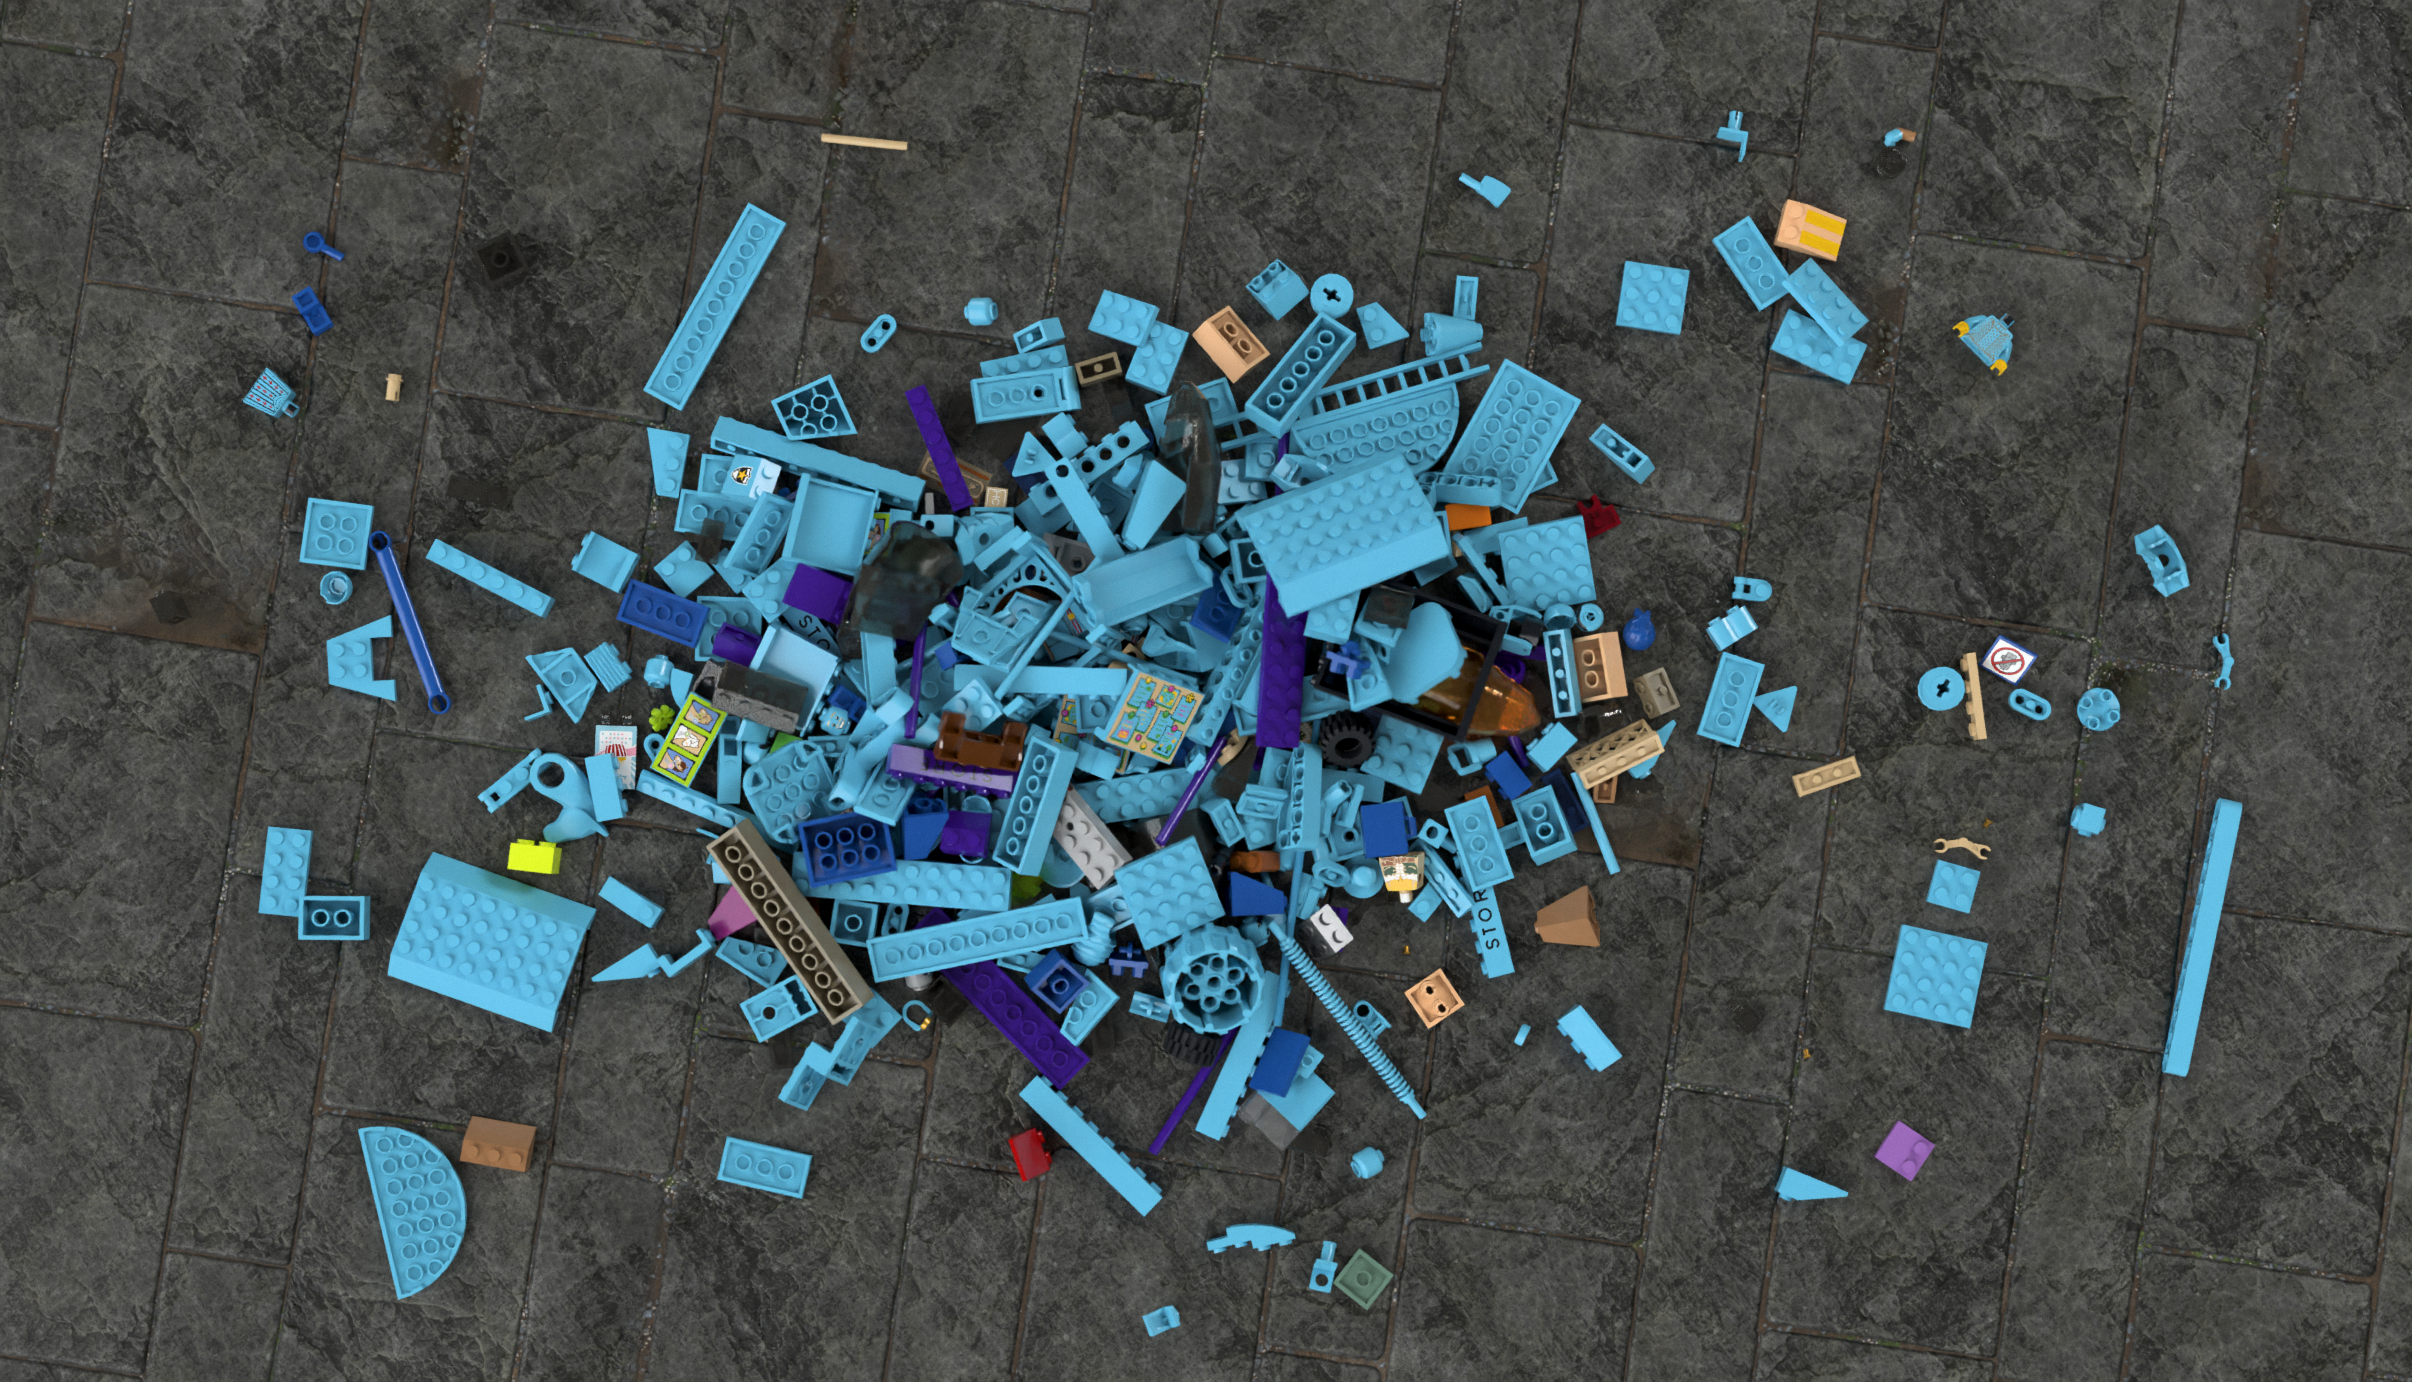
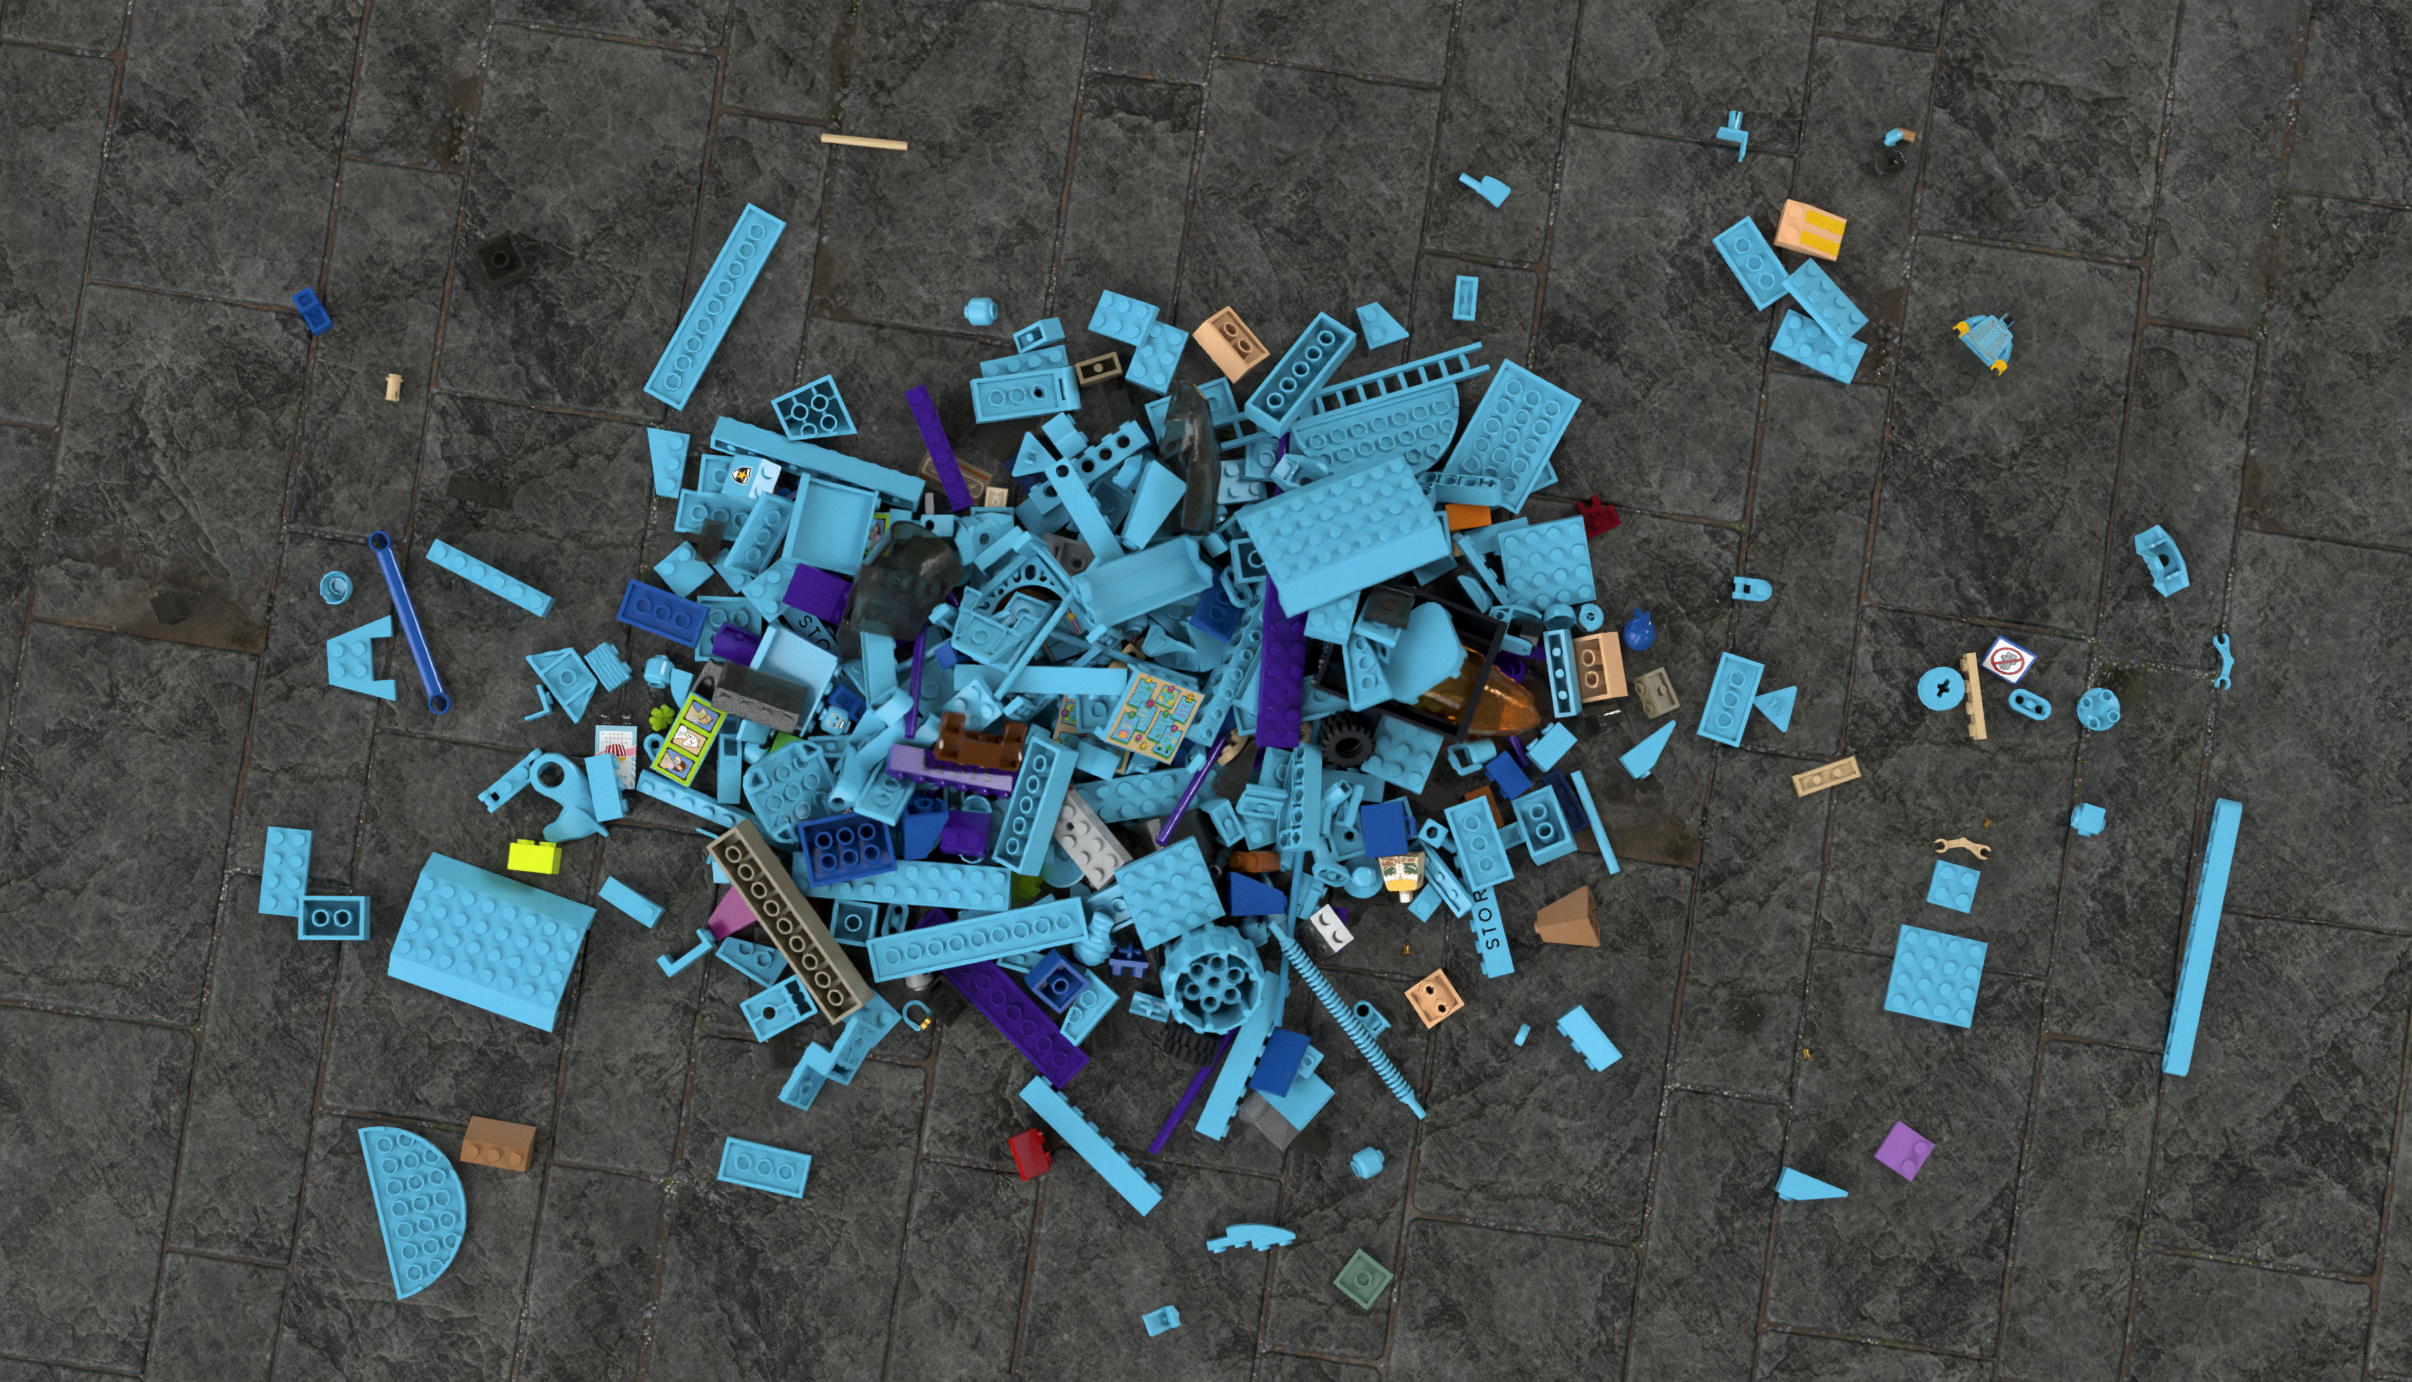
medium azure torso [243,367,300,419] -> none
medium azure plate [299,498,375,571] -> none
blue plate [303,232,345,262] -> none
medium azure panel [571,531,641,594] -> none
medium azure slope [591,943,661,982] -> none
medium azure plate [861,314,897,353] -> none
medium azure slope [1245,258,1310,321] -> none
medium azure bracket [1309,1241,1338,1293] -> none
medium azure piece [1310,274,1353,319] -> none
blue hips [1326,640,1371,679] -> none
medium azure cone [1420,312,1483,356] -> none
tan fence [1566,719,1665,790] -> none
medium azure slope [1589,423,1655,484] -> none
medium nougat slope [1592,775,1618,803] -> none
medium azure plate [1616,261,1690,335] -> none
medium azure brick [1706,605,1758,652] -> none

